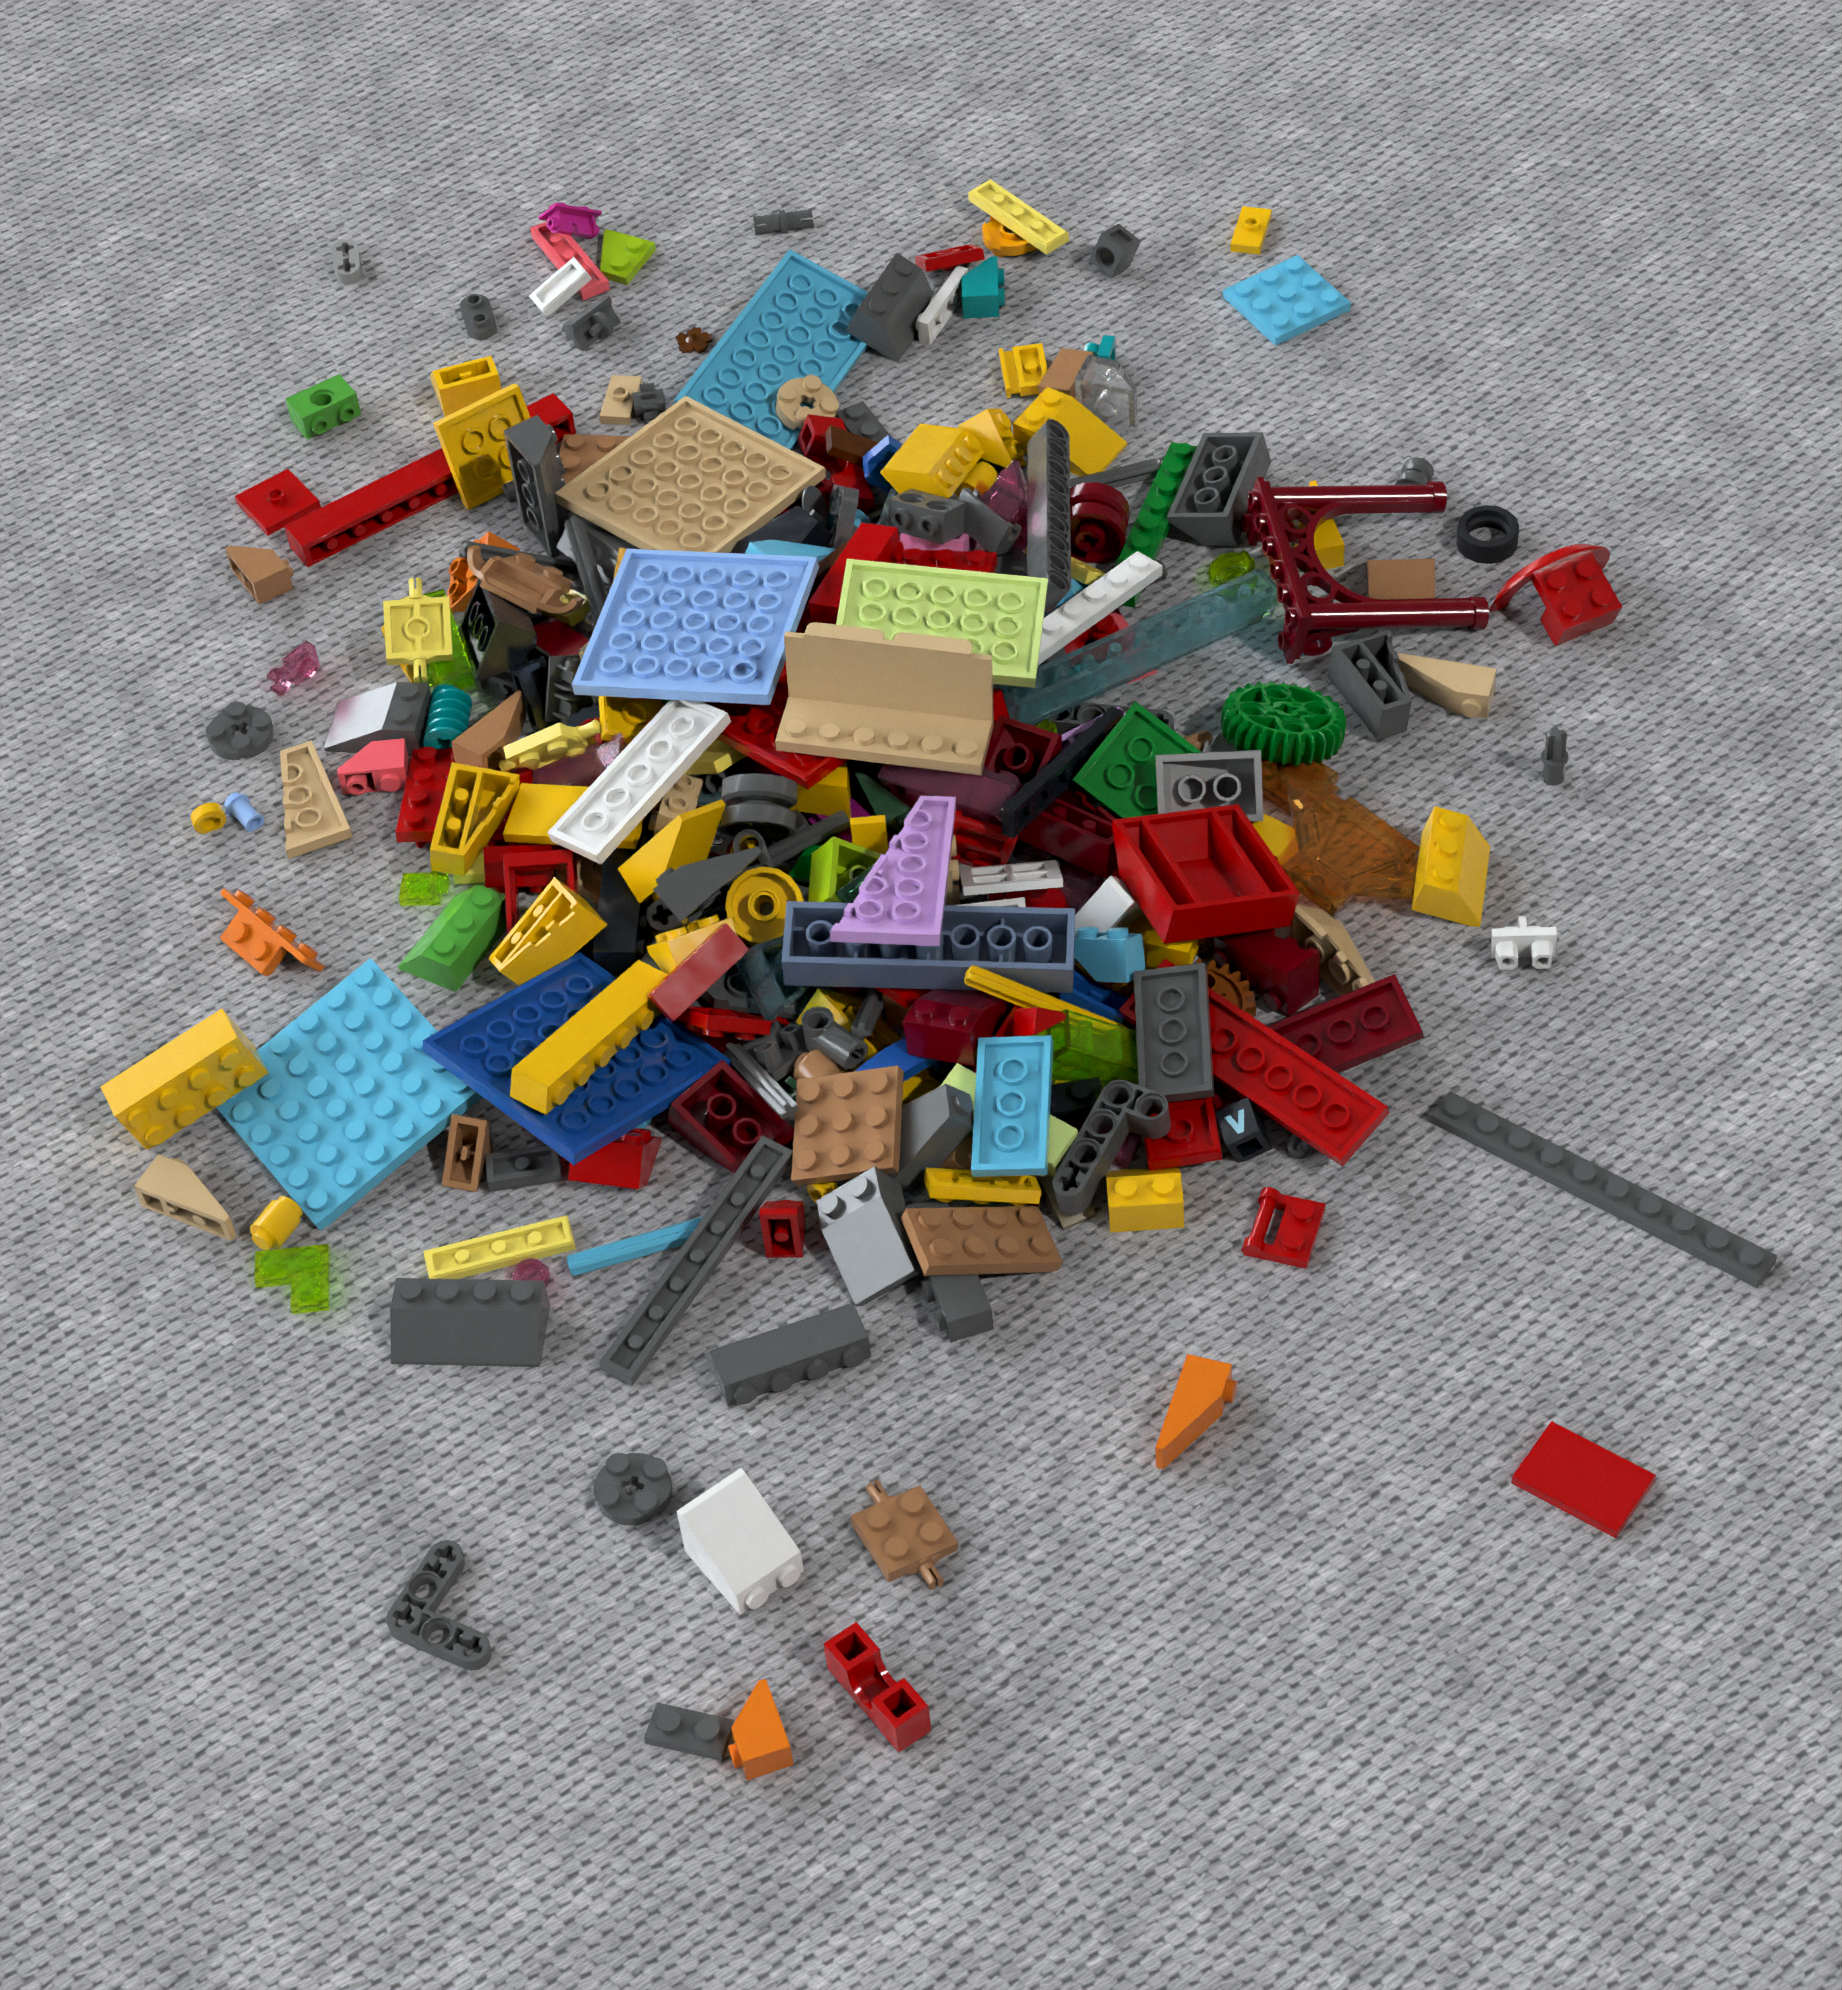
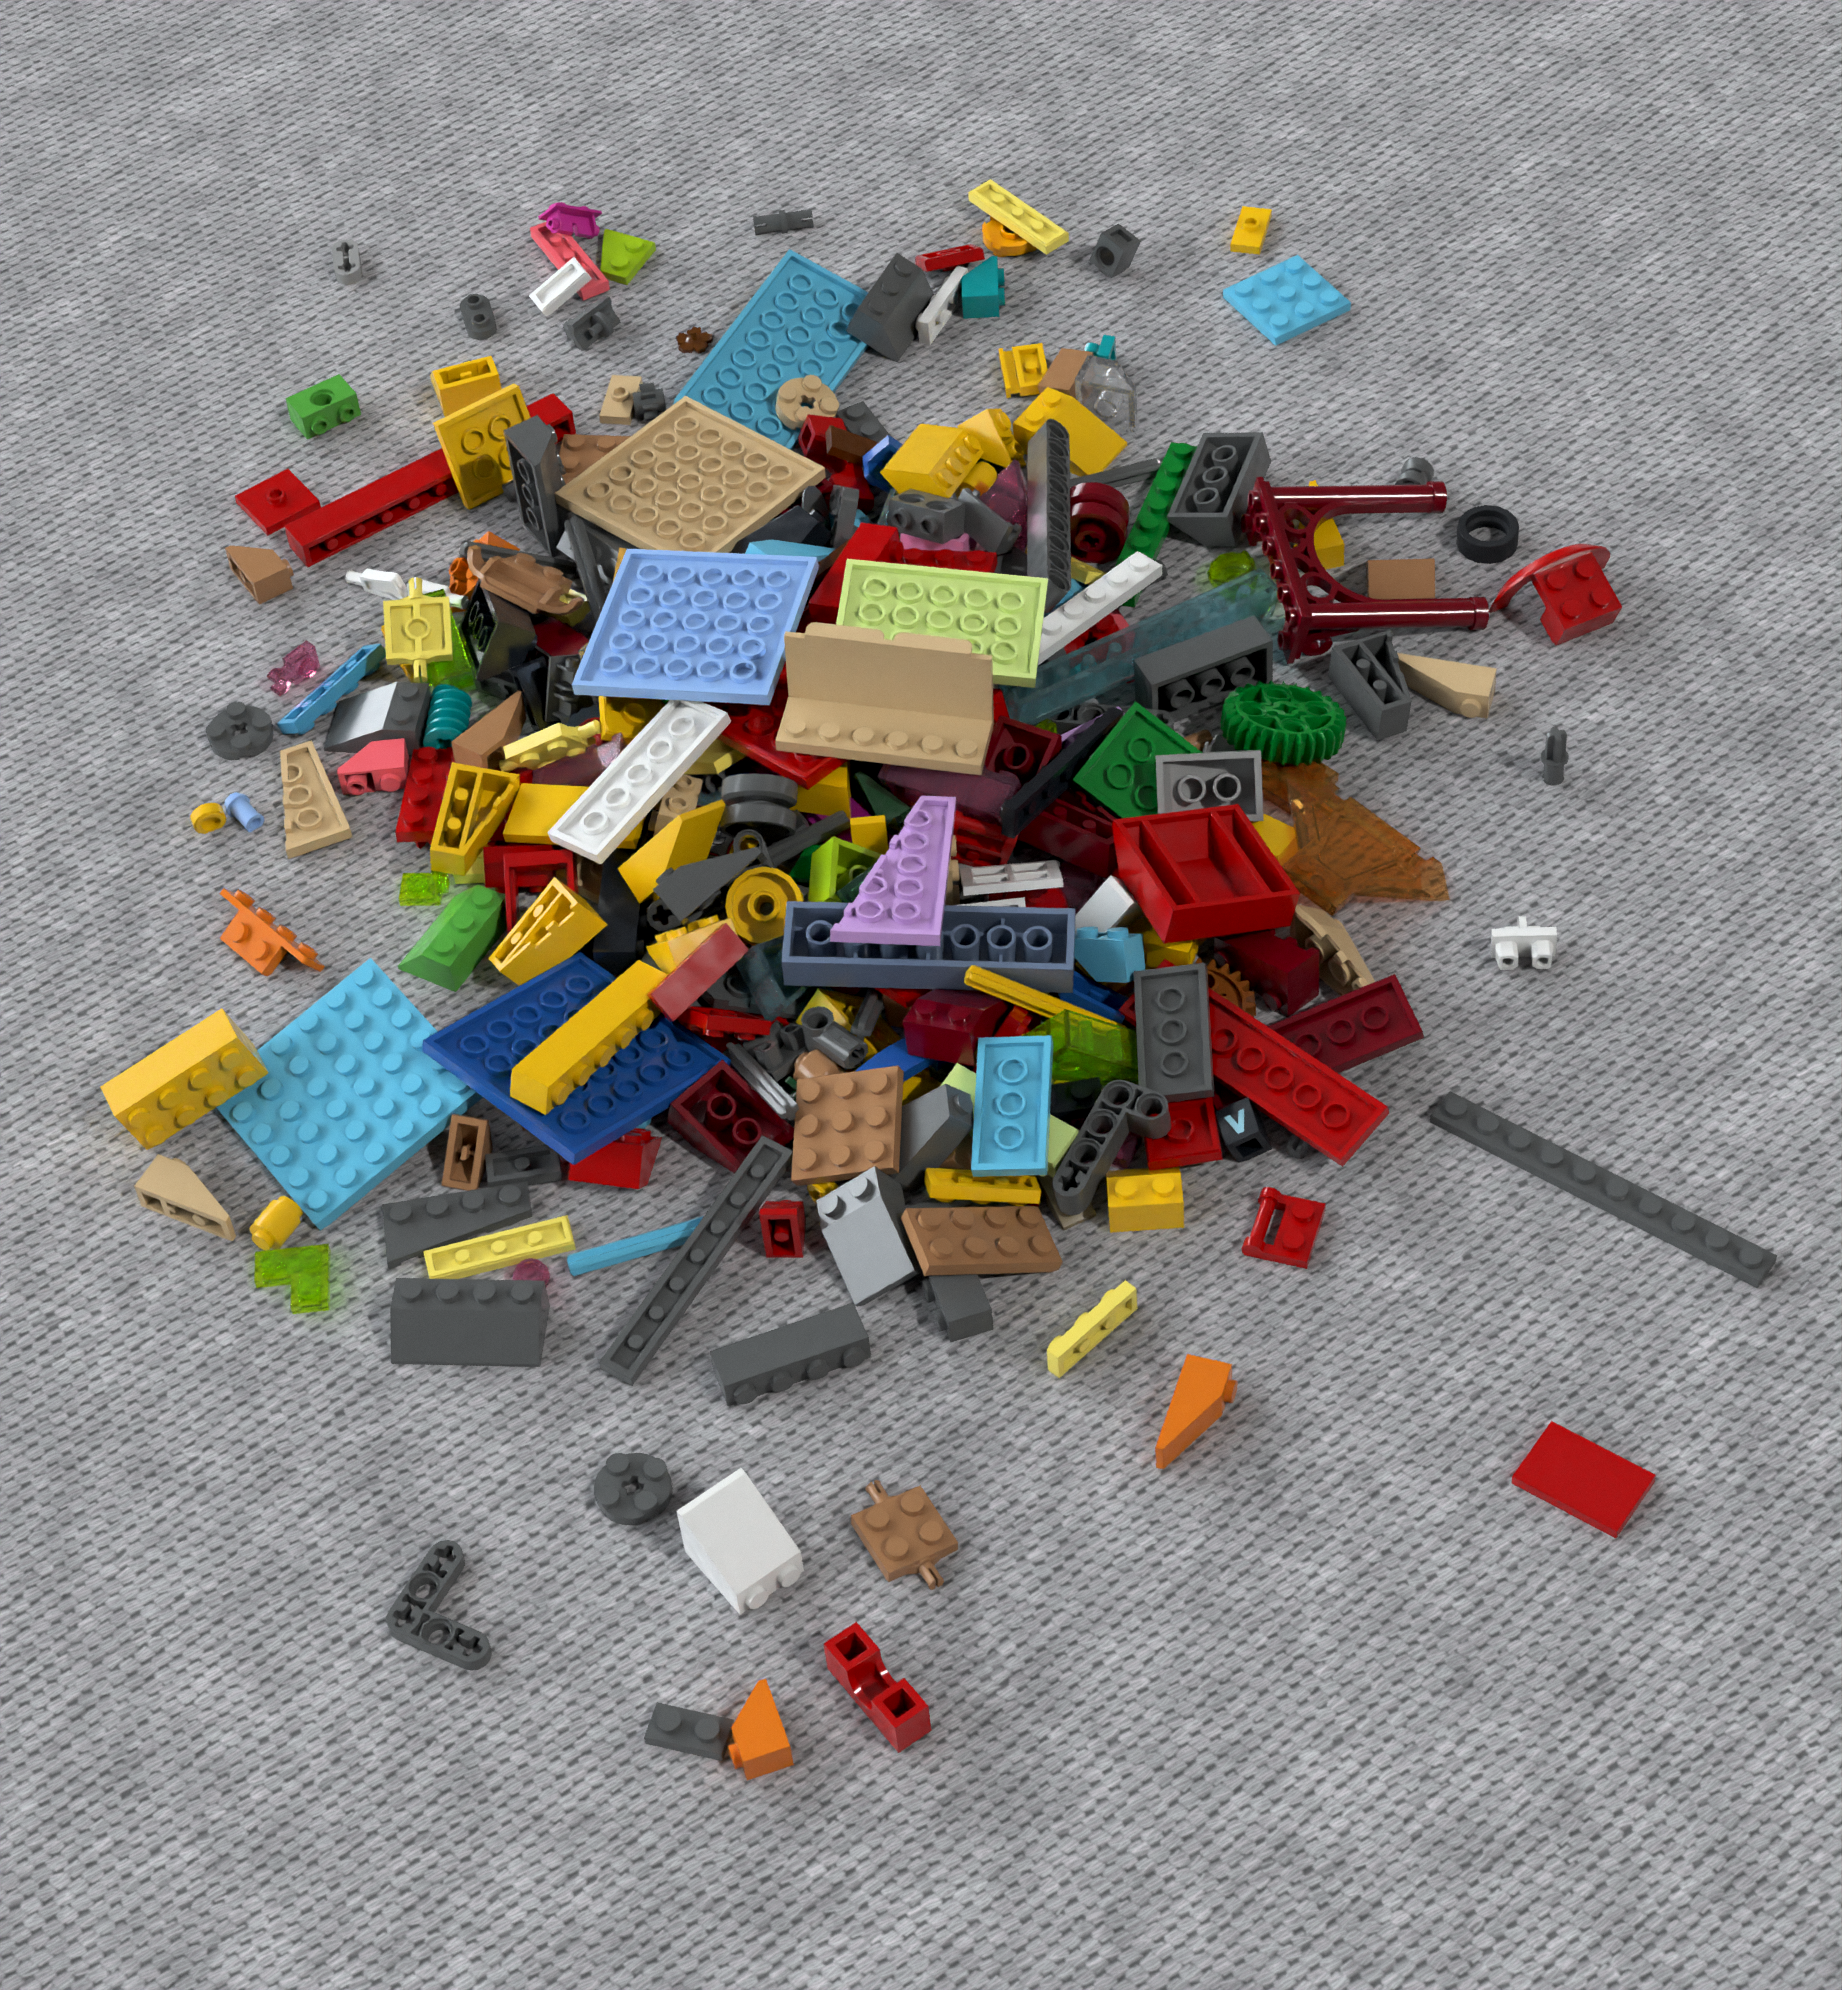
red slope [1013,1007,1066,1037] -> none
yellow slope [1411,806,1490,927] -> none
none -> dark azure plate [277,644,386,735]
none -> white piece [345,568,469,609]
none -> dark grey wing [382,1181,532,1269]
none -> light yellow plate [1047,1280,1137,1378]
none -> dark grey brick [1134,615,1273,722]

